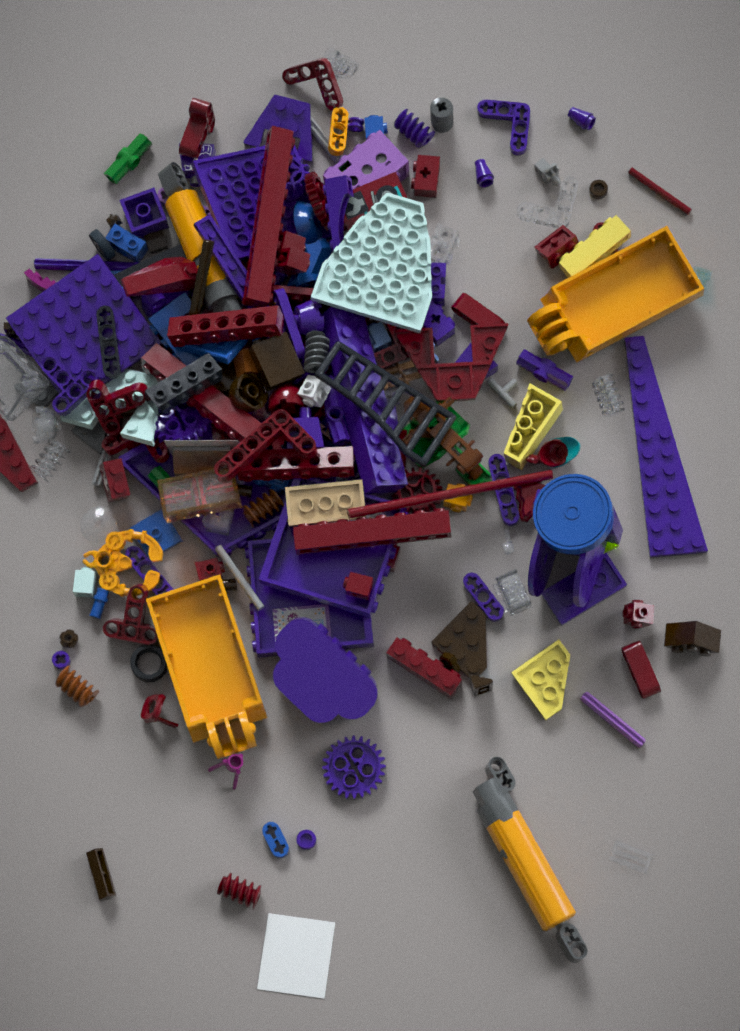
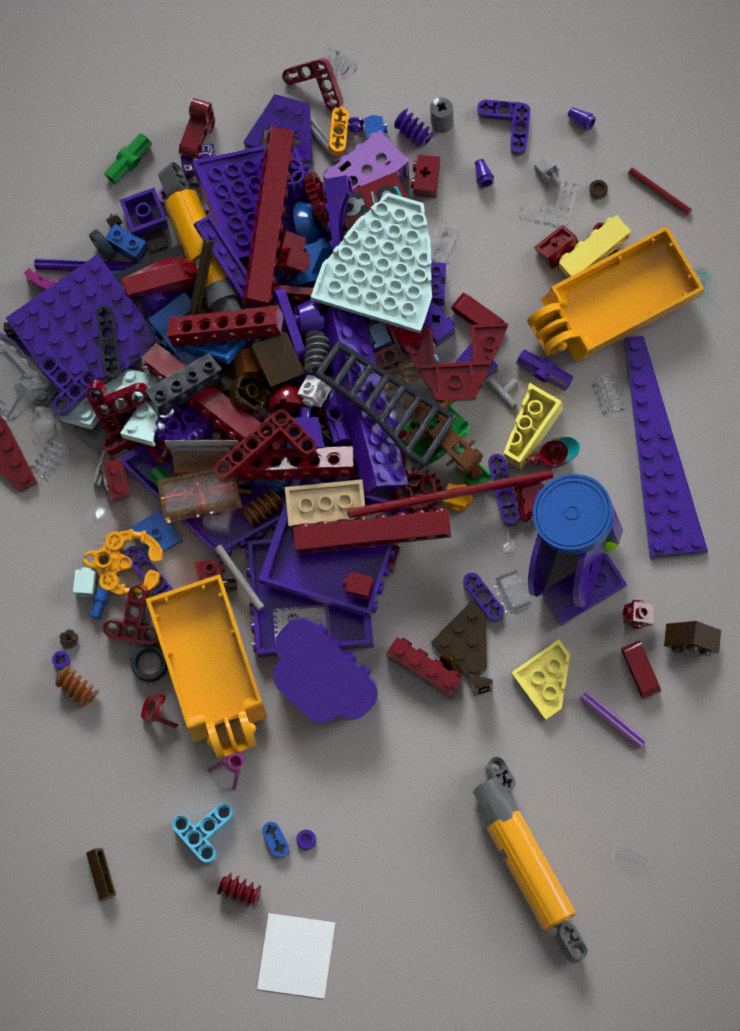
dark purple gear [322,735,386,800] -> none
none -> medium azure beam [172,803,234,865]

